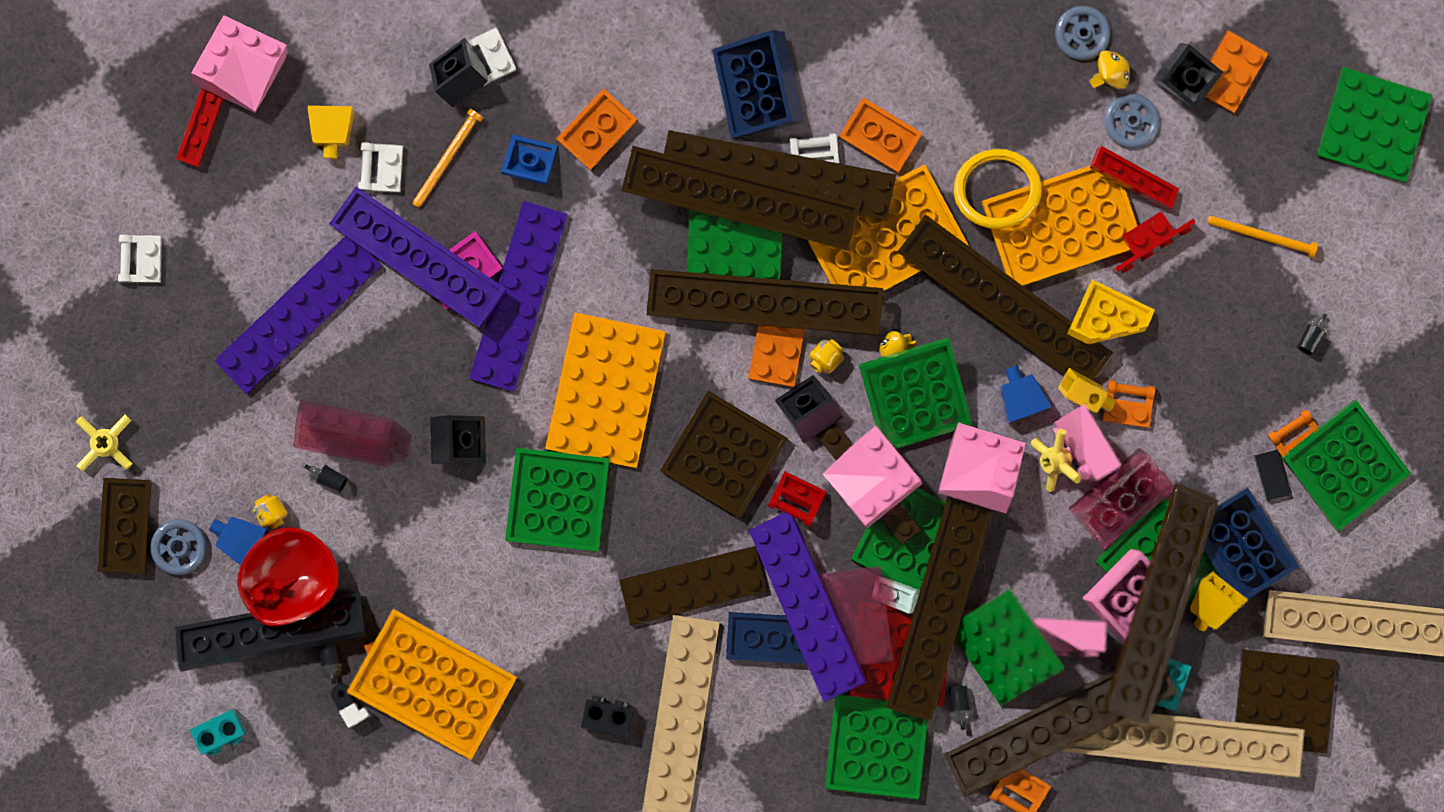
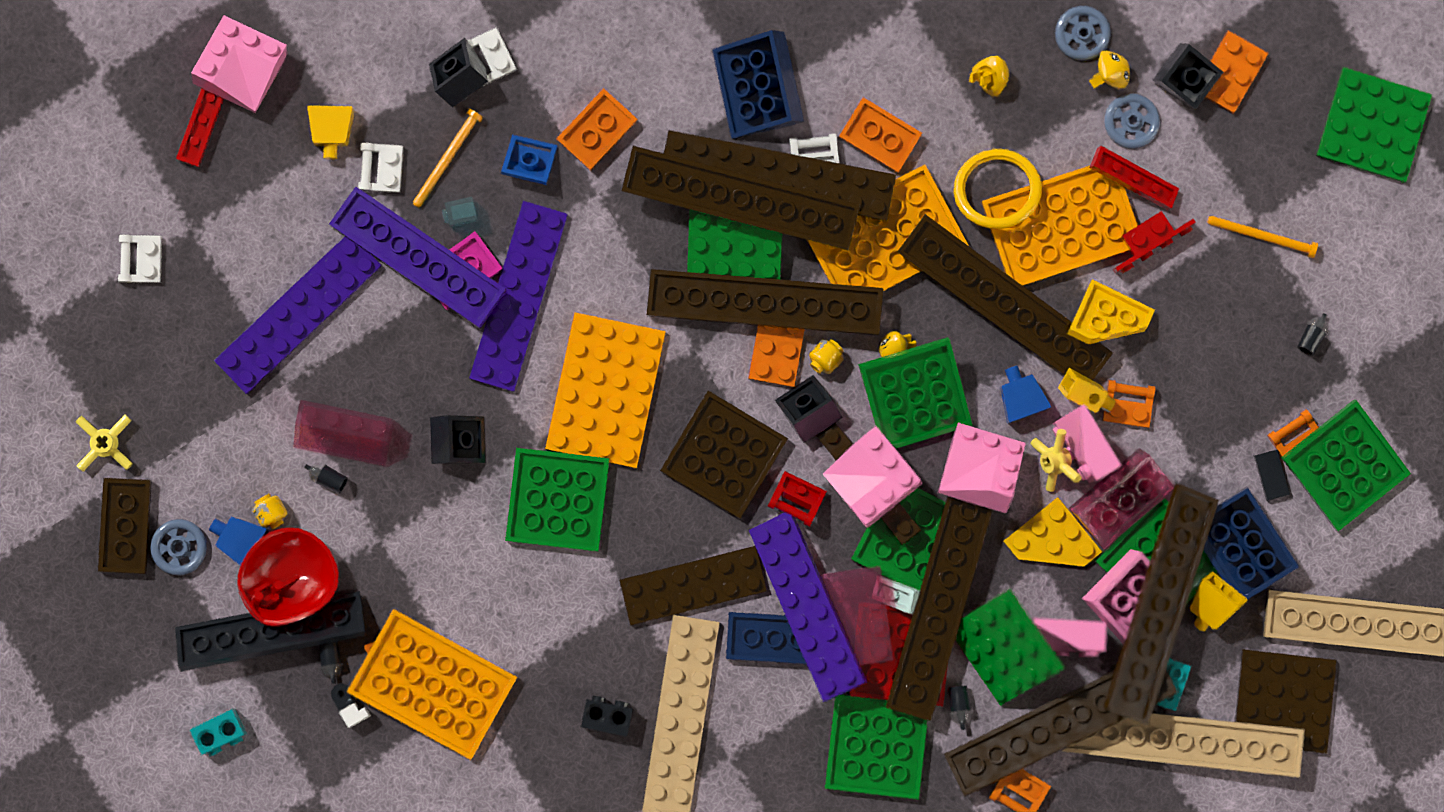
none -> clear light blue brick [442,197,478,228]
none -> yellow piece [969,56,1009,97]
none -> yellow plate [1003,497,1102,567]

